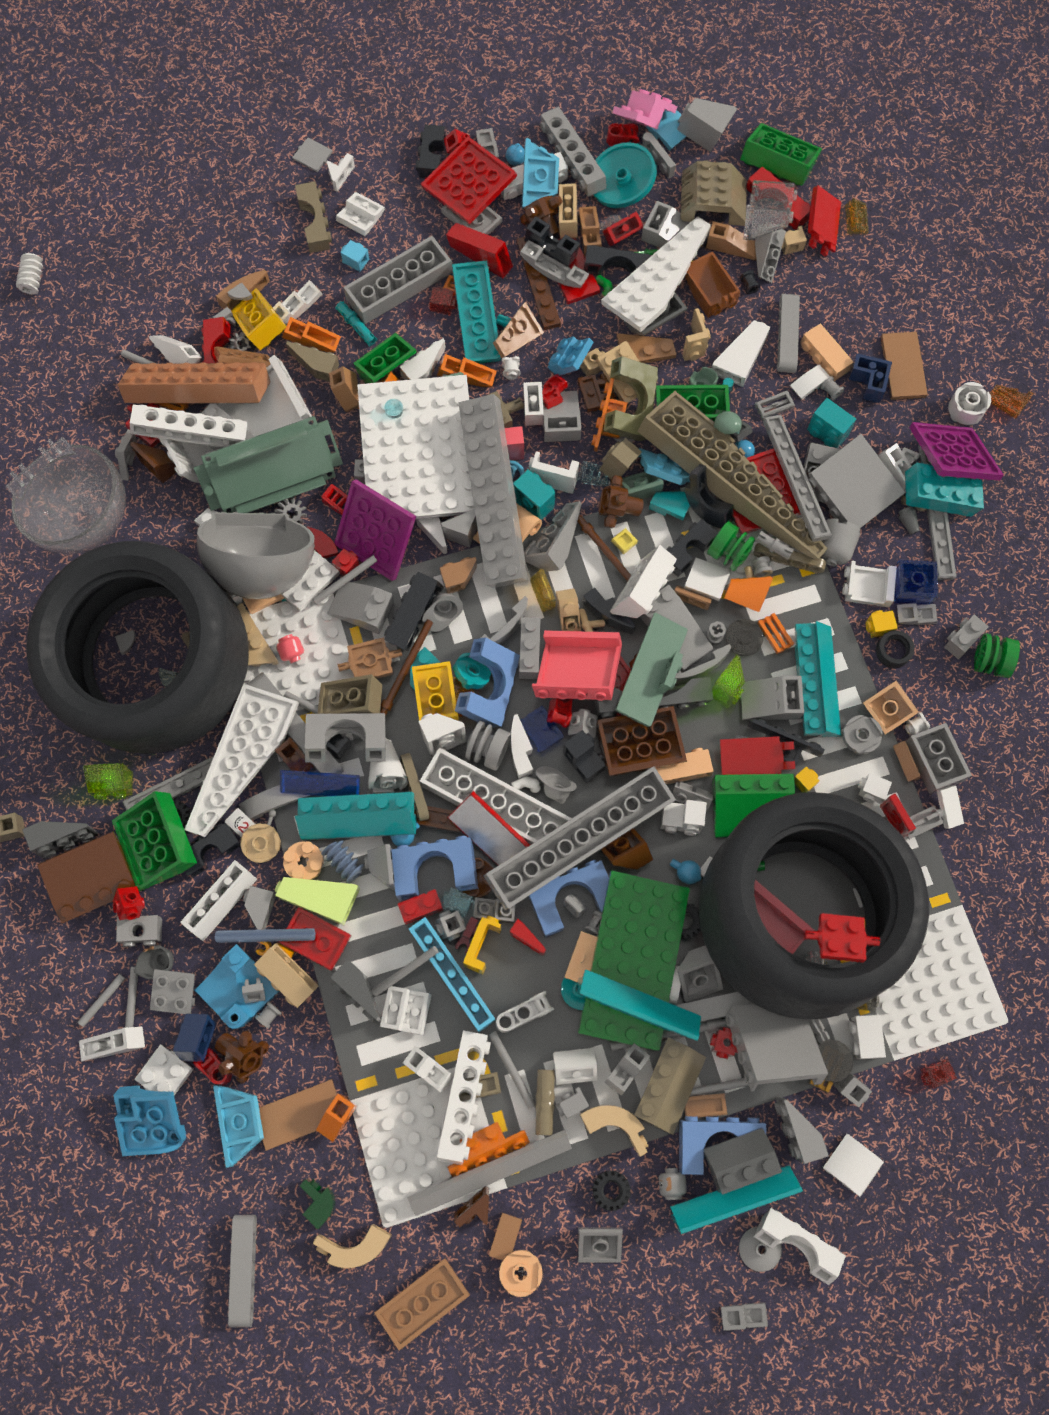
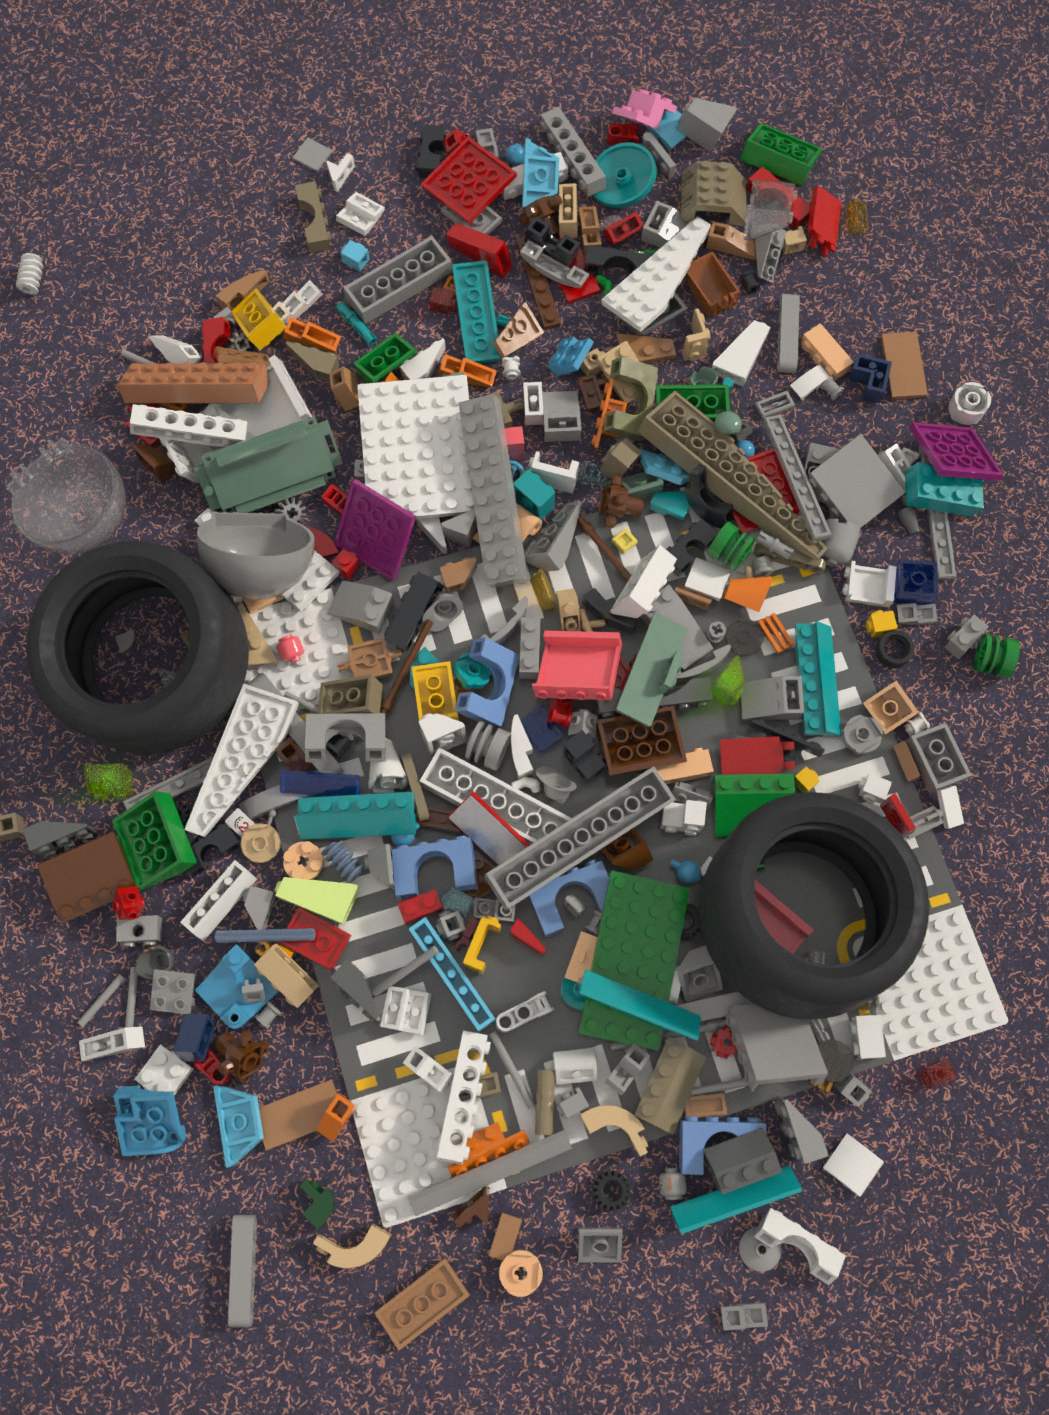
light grey wing [115,430,137,480] -> none
light grey tile [227,283,253,301] -> none
light grey bar [313,555,377,605] -> none
clear light blue tile [384,399,403,419] -> none
red tile [542,374,568,409] -> none
red plate [804,913,880,963] -> none
teal brick [807,398,856,448] -> none
clear orange wing [990,384,1034,419] -> none

